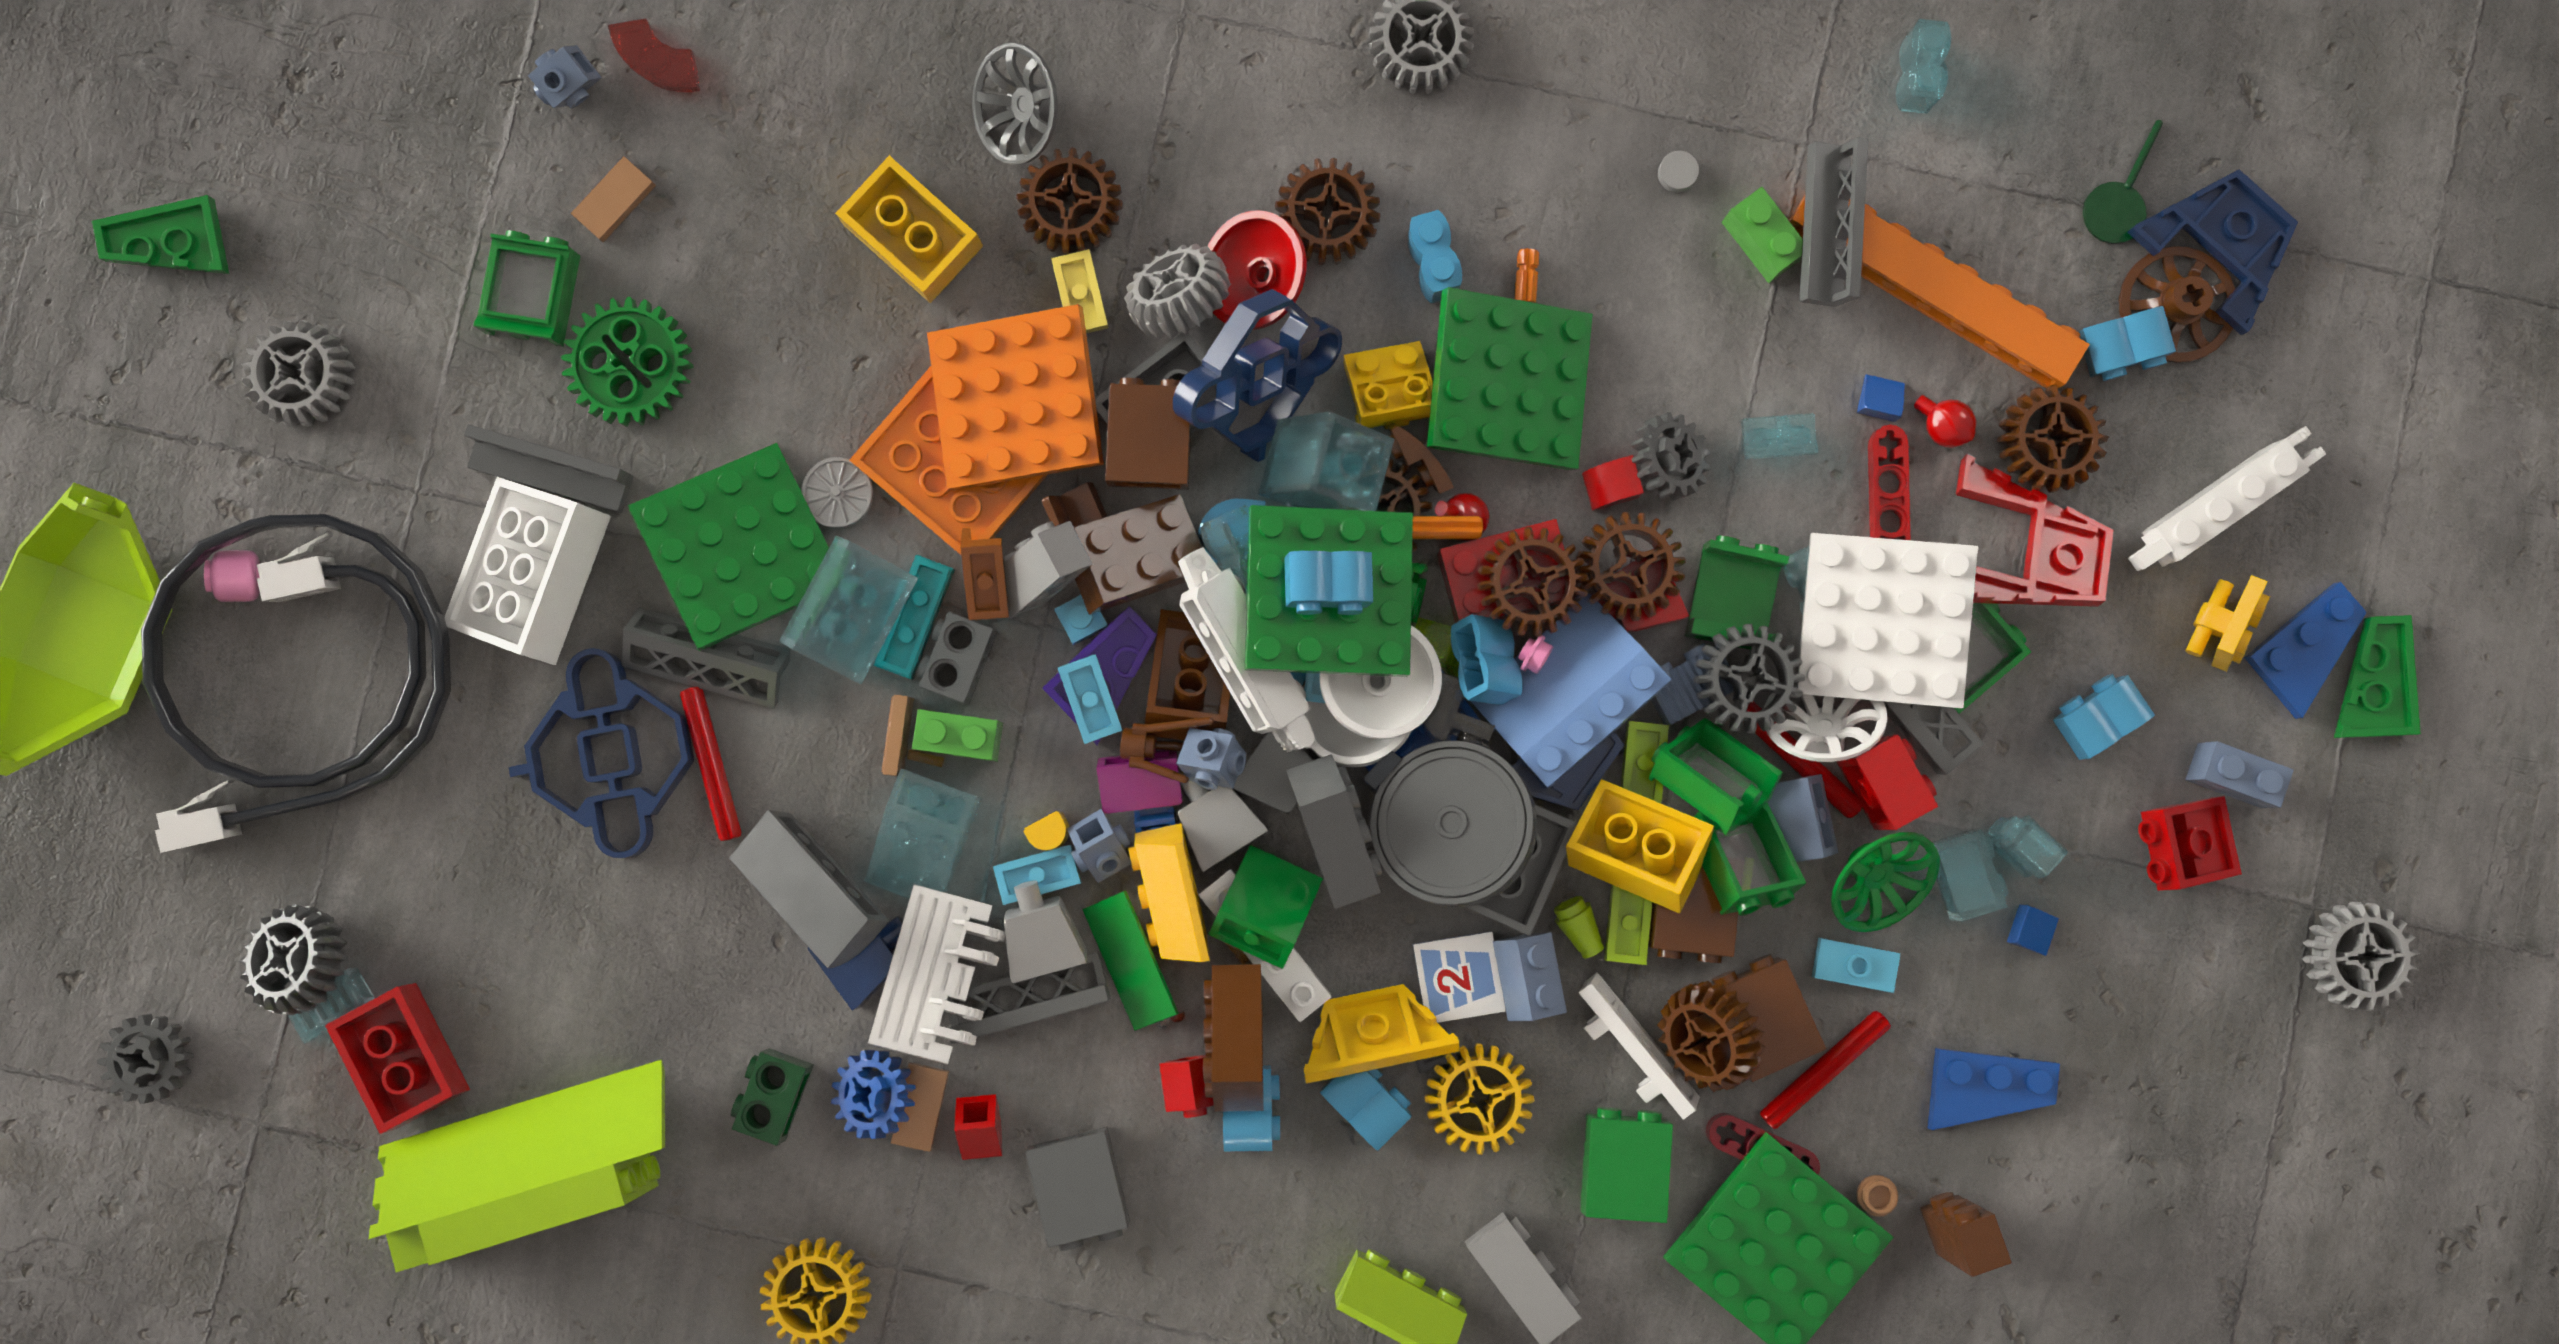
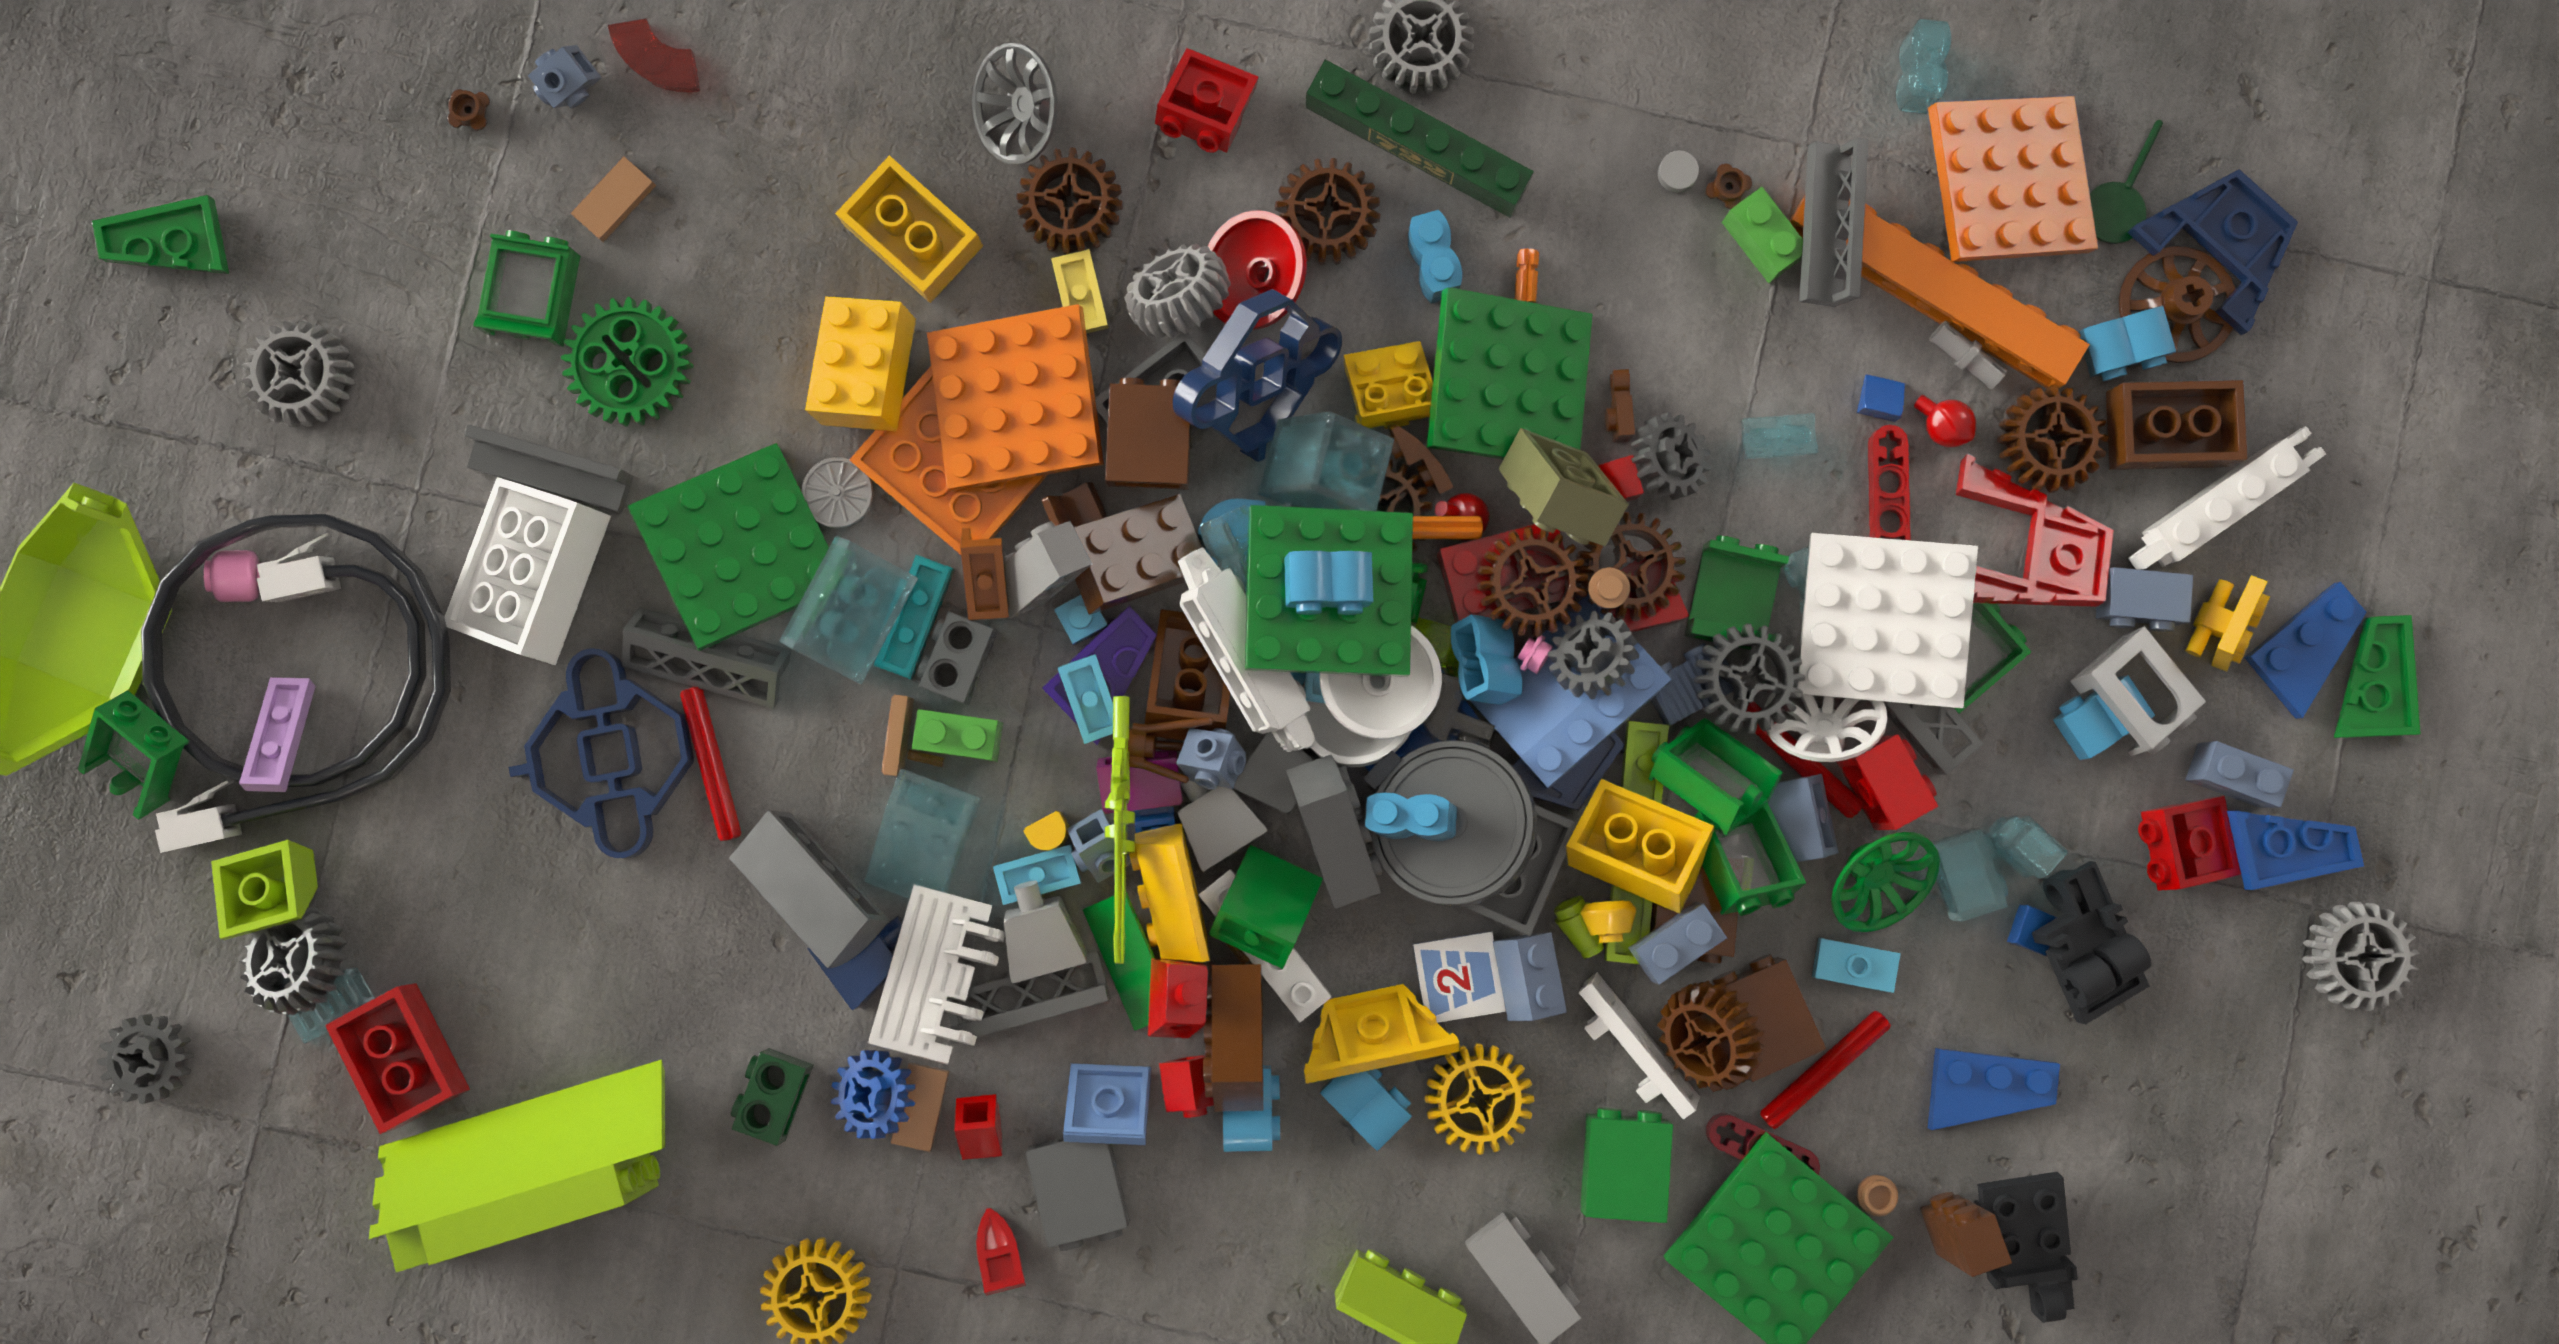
none -> green window [78,690,189,820]
none -> lime slope [211,840,318,940]
none -> lavender plate [239,677,315,792]
none -> reddish brown plate [447,89,490,131]
none -> yellow brick [805,296,916,431]
none -> red plate [976,1208,1026,1296]
none -> medium blue tile [1063,1064,1151,1145]
none -> lime sword [1105,696,1135,964]
none -> red torso [1148,958,1208,1039]
none -> red plate [1155,48,1259,153]
none -> dark green brick [1306,59,1534,218]
none -> dark azure brick [1365,793,1457,841]
none -> olive brick [1499,428,1629,546]
none -> dark grey gear [1548,611,1639,699]
none -> yellow cone [1581,900,1637,943]
none -> medium nougat plate [1588,567,1630,609]
none -> reddish brown plate [1605,369,1635,442]
none -> sand blue brick [1628,902,1727,985]
none -> reddish brown plate [1706,163,1752,210]
none -> orange plate [1928,96,2098,262]
none -> light grey pin [1929,320,2008,389]
none -> black plate [1974,1172,2078,1323]
none -> black plate [2032,861,2151,1025]
none -> light grey panel [2070,626,2206,756]
none -> sand blue brick [2096,567,2193,632]
none -> reddish brown brick [2106,380,2247,470]
none -> blue wing [2227,811,2364,890]

